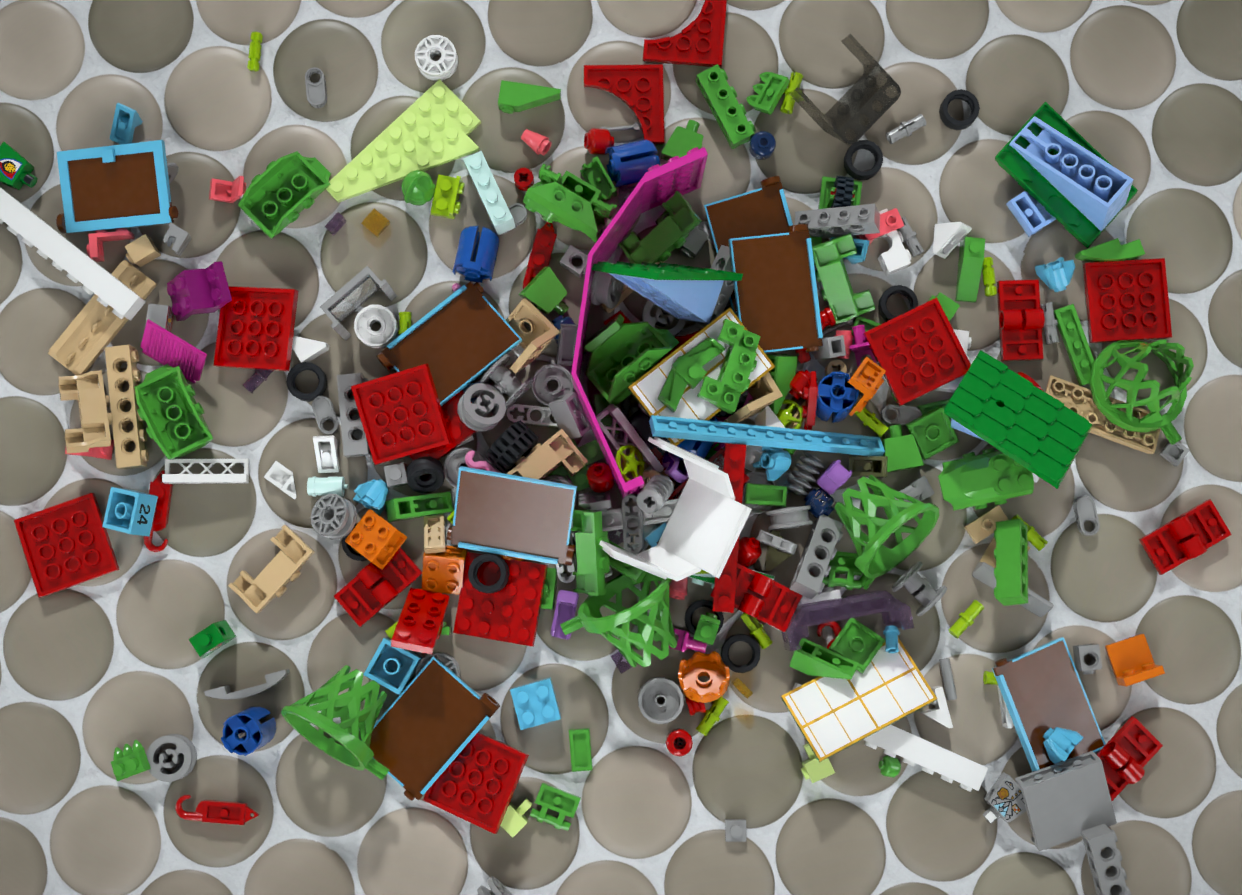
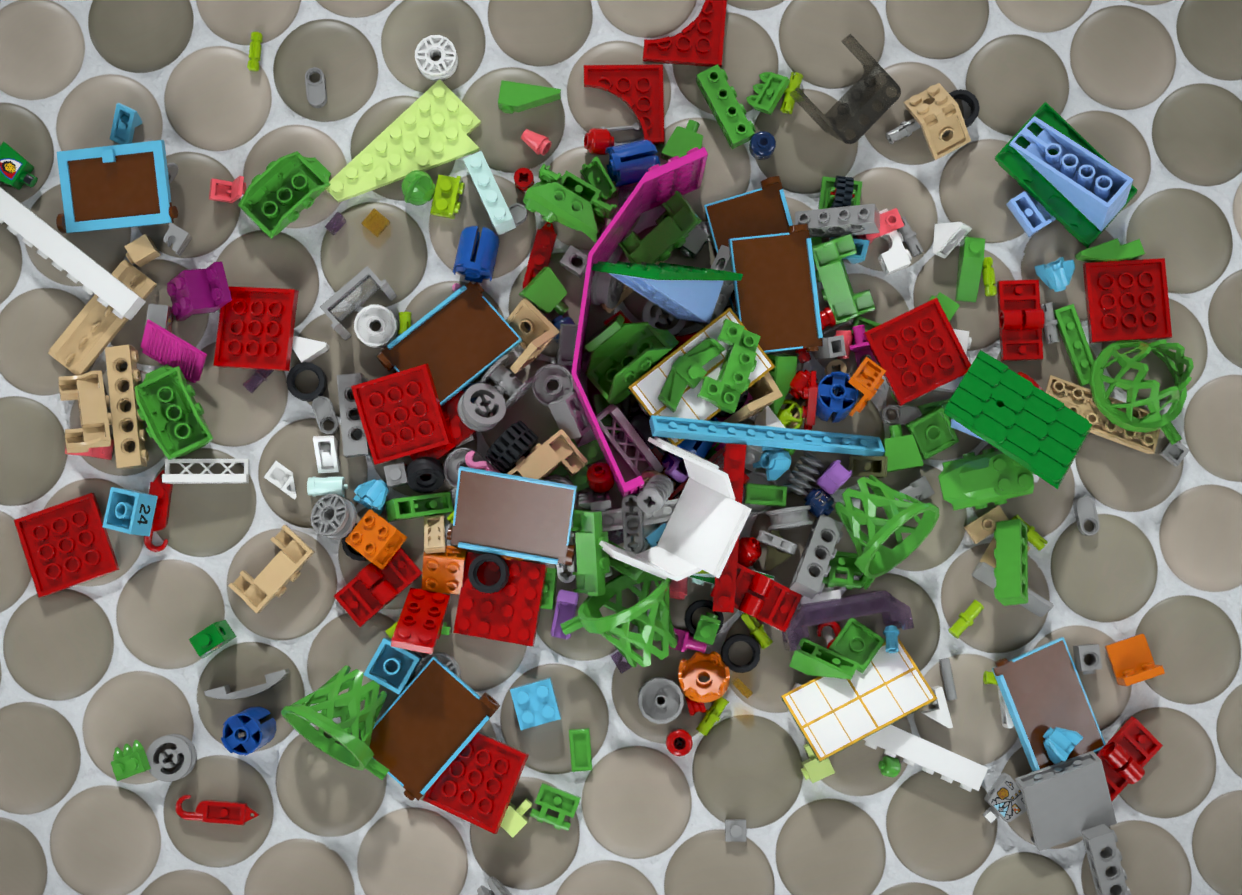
coral bracket [86,228,135,262] -> none
white beam [507,404,558,428] -> none
lime wheel [615,445,645,482] -> none
black tyre [844,140,883,180] -> none
lime pin [854,407,889,437] -> none
black tyre [878,285,918,322] -> none
light grey hose [892,561,947,616] -> none
red plate [1139,499,1232,575] -> none
none -> tan bracket [904,83,971,160]

